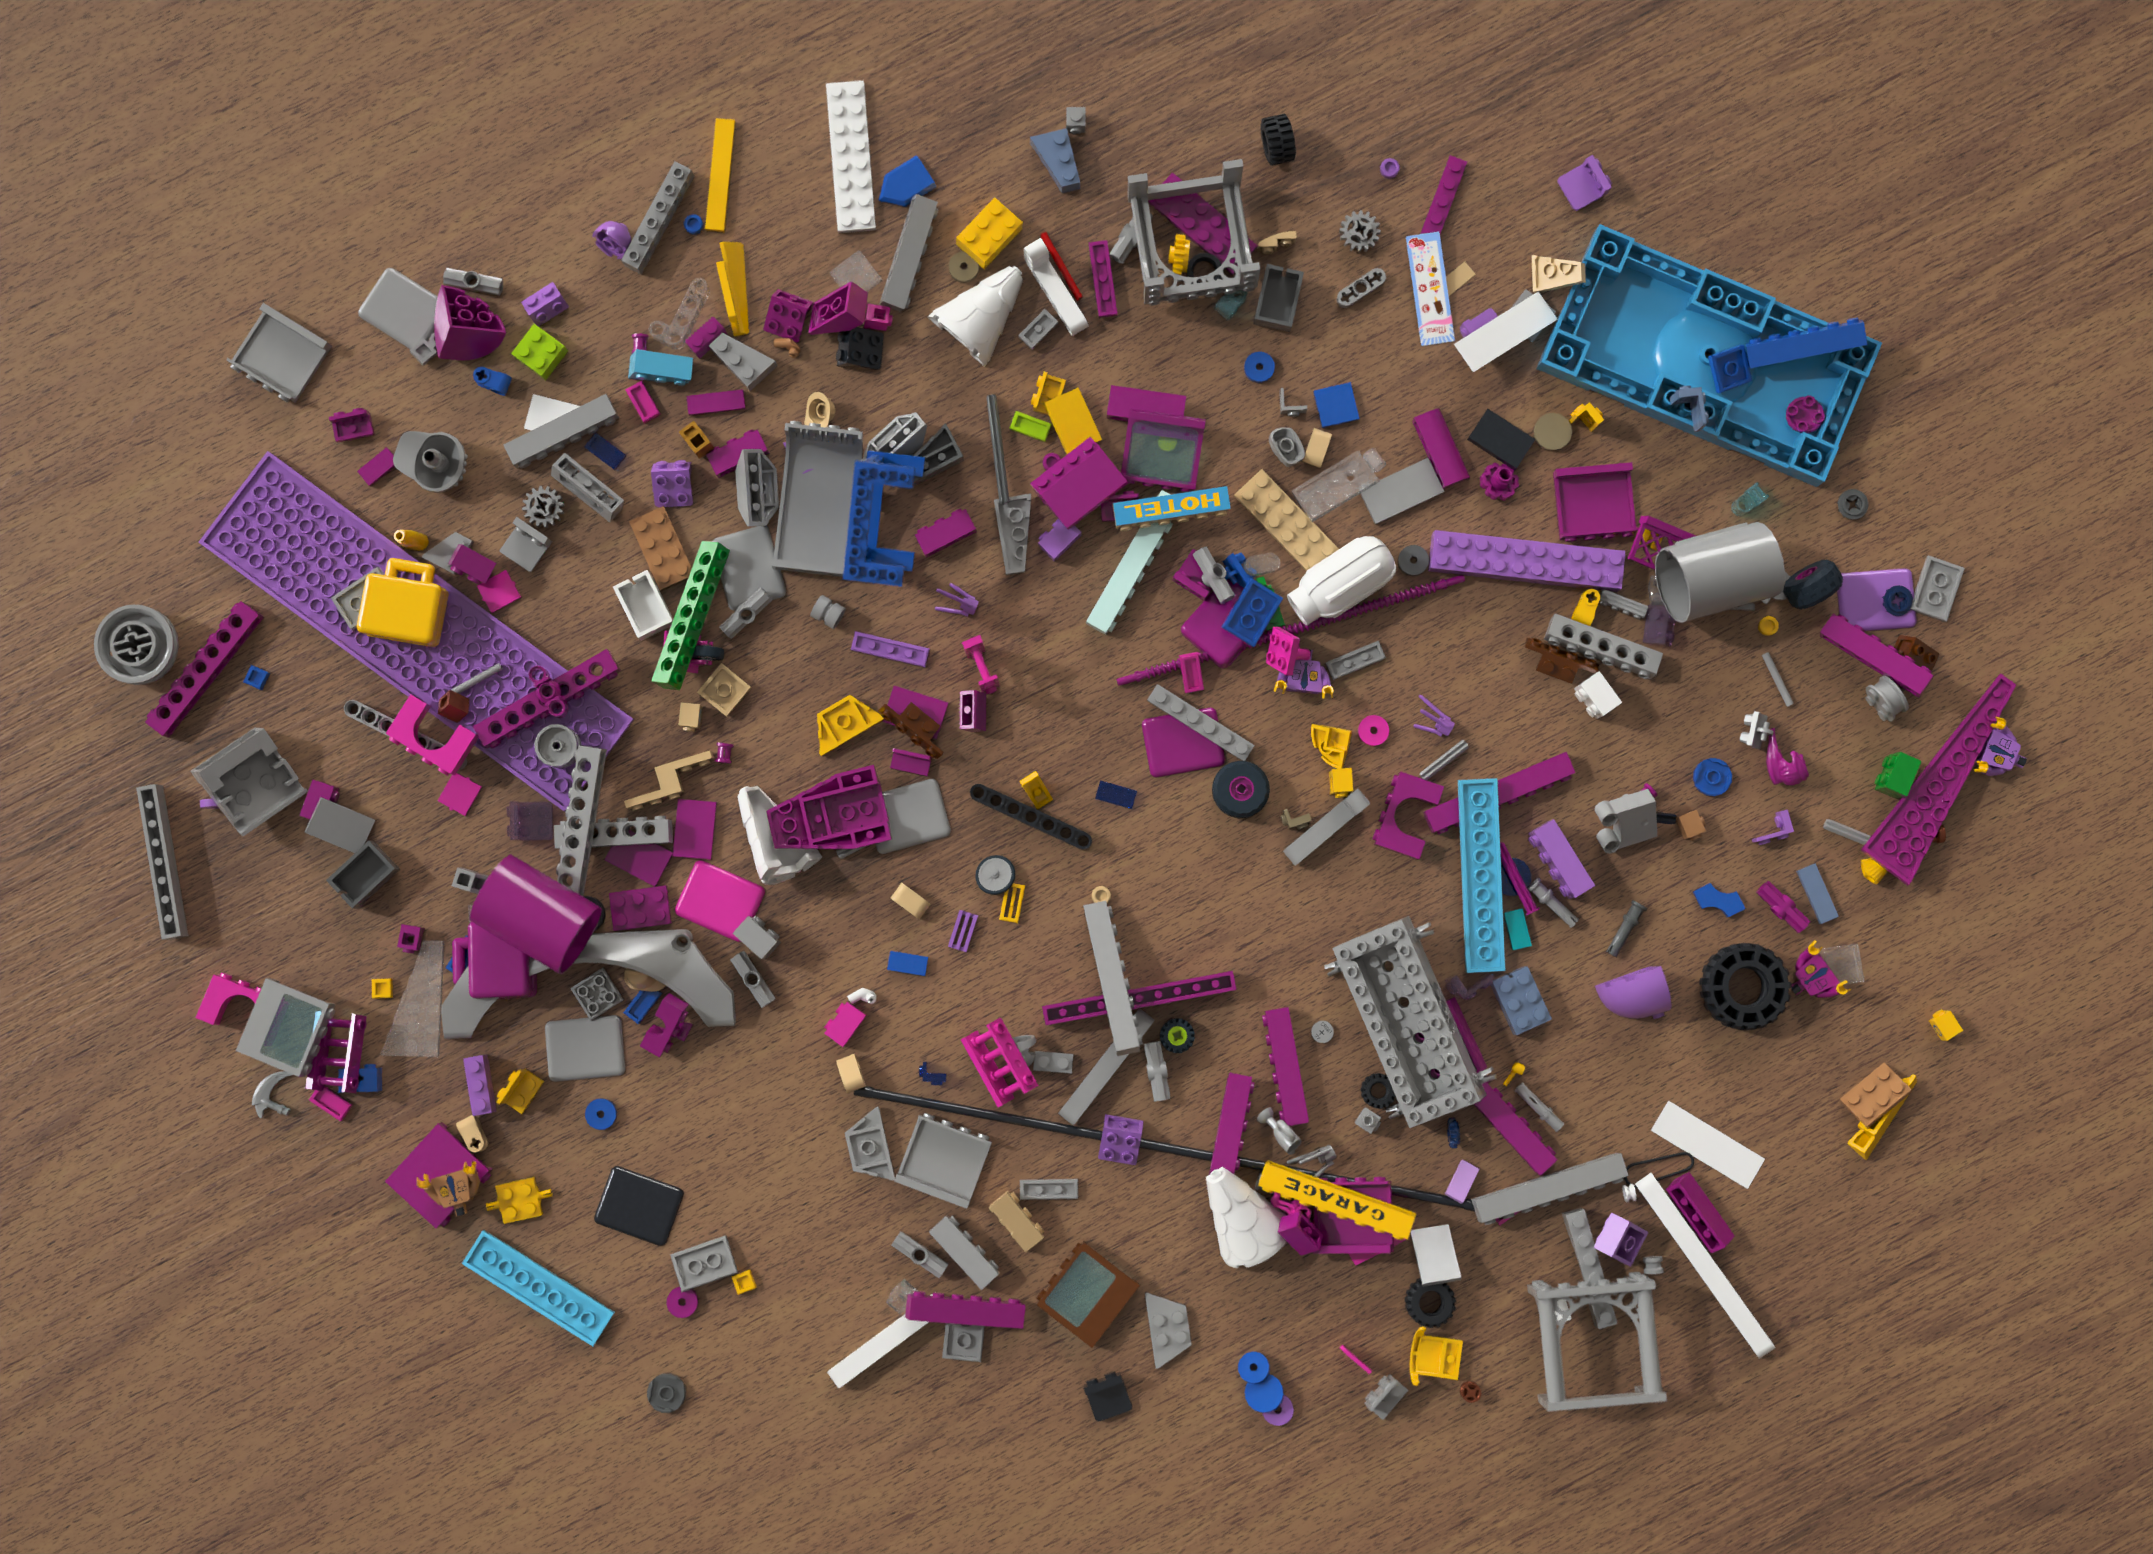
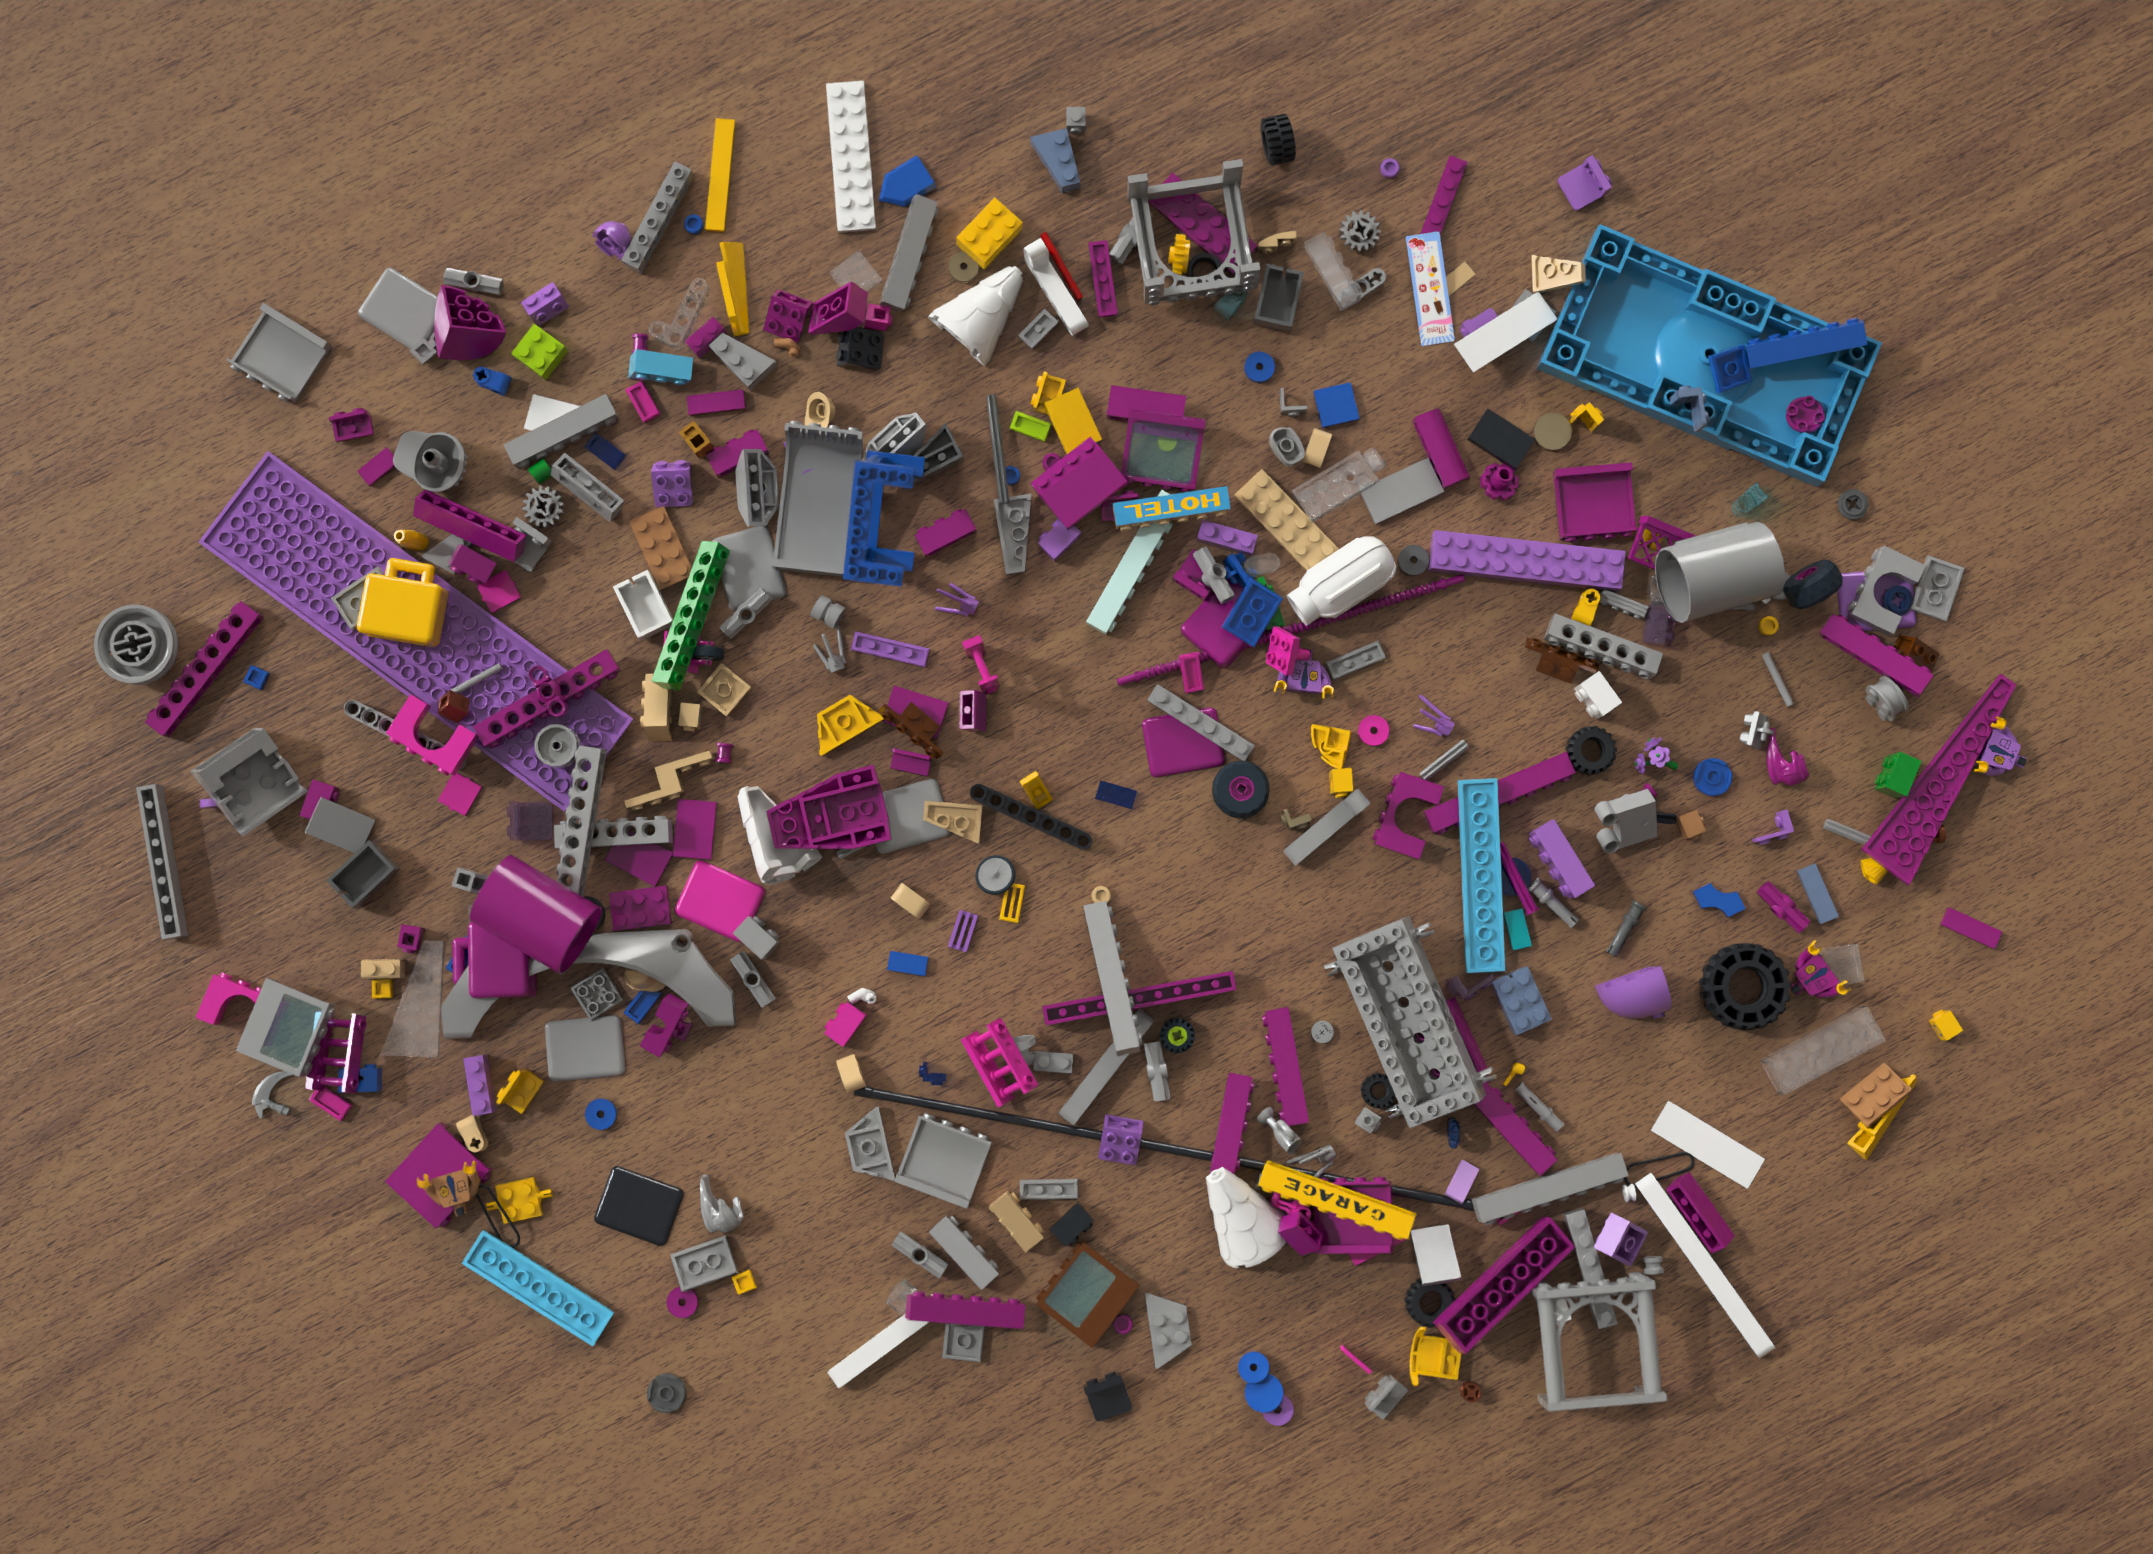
none -> tan brick [361,959,406,979]
none -> magenta brick [413,490,526,562]
none -> black piece [476,1184,520,1248]
none -> green brick [528,458,552,485]
none -> tan wedge [640,674,672,742]
none -> light grey hair [700,1174,744,1233]
none -> light grey plant [813,625,847,673]
none -> tan wing [923,800,982,844]
none -> blue tile [1005,466,1020,486]
none -> black brick [1049,1202,1094,1247]
none -> magenta tile [1113,1314,1133,1334]
none -> medium lavender brick [1196,520,1258,557]
none -> clear brick [1304,232,1362,311]
none -> magenta brick [1433,1217,1575,1354]
none -> black tyre [1565,726,1617,775]
none -> medium lavender plant [1635,737,1678,775]
none -> clear brick [1760,1006,1886,1095]
none -> light grey arch [1847,546,1926,636]
none -> magenta tile [1940,907,2002,949]

